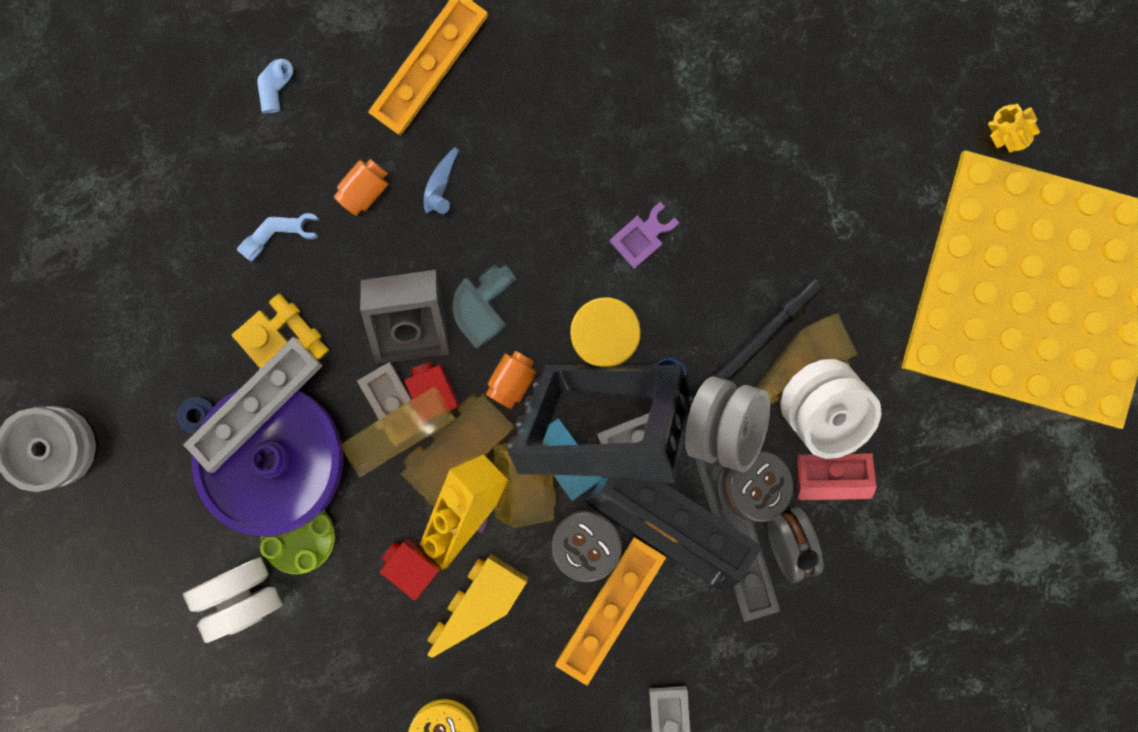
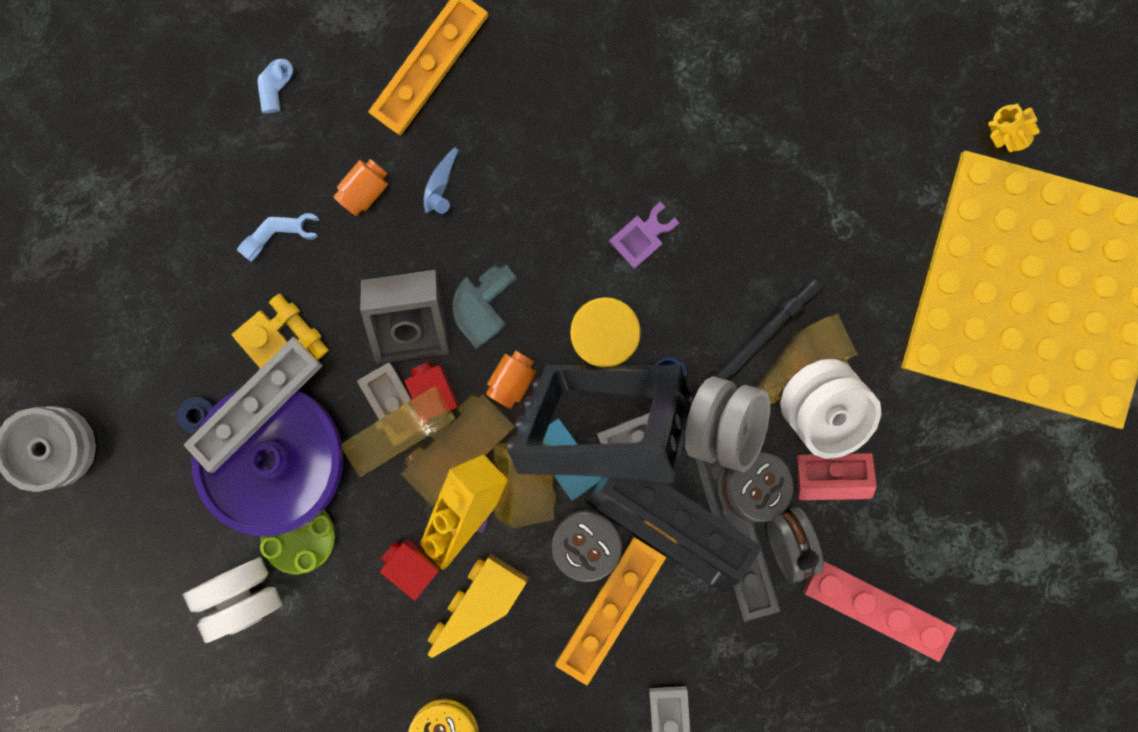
none -> coral plate [803,561,957,662]

